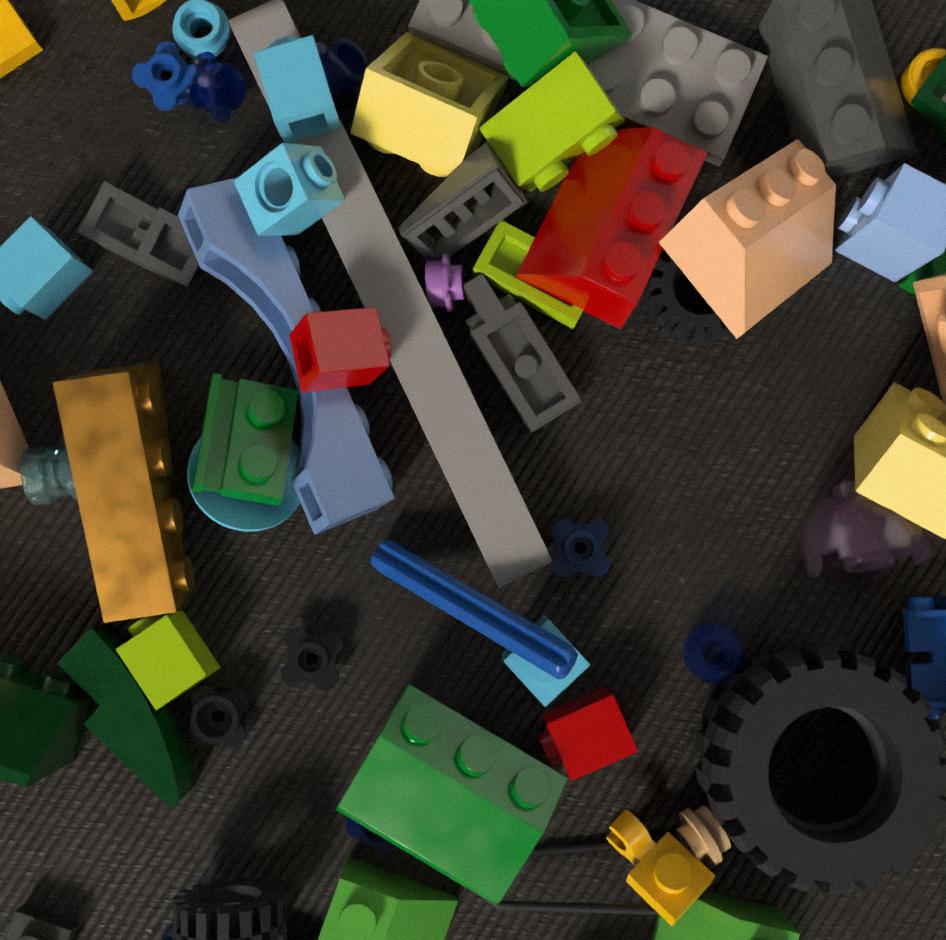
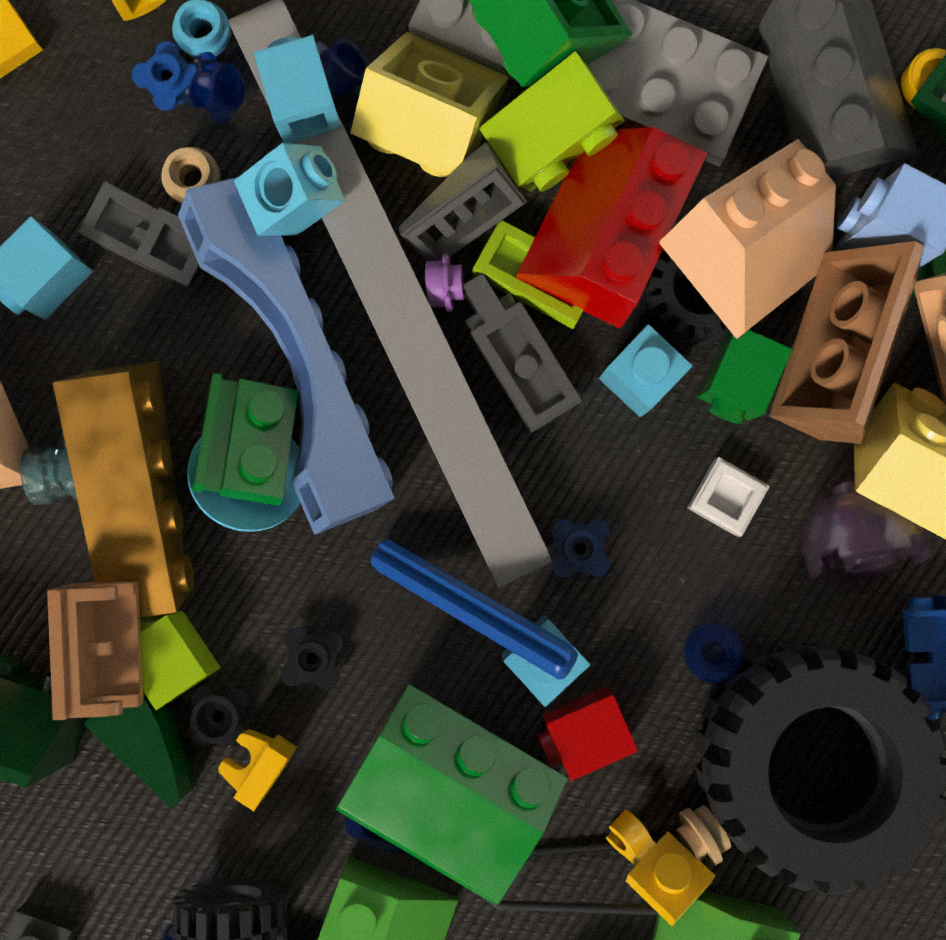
red brick [289,307,391,393] -> none
none -> medium nougat hinge [47,581,144,720]
none -> tan plate [161,147,221,204]
none -> yellow tile [218,729,297,811]
none -> medium azure brick [599,324,692,417]
none -> white tile [687,457,770,537]
none -> green brick [697,330,793,424]
none -> medium nougat slope [769,241,924,444]

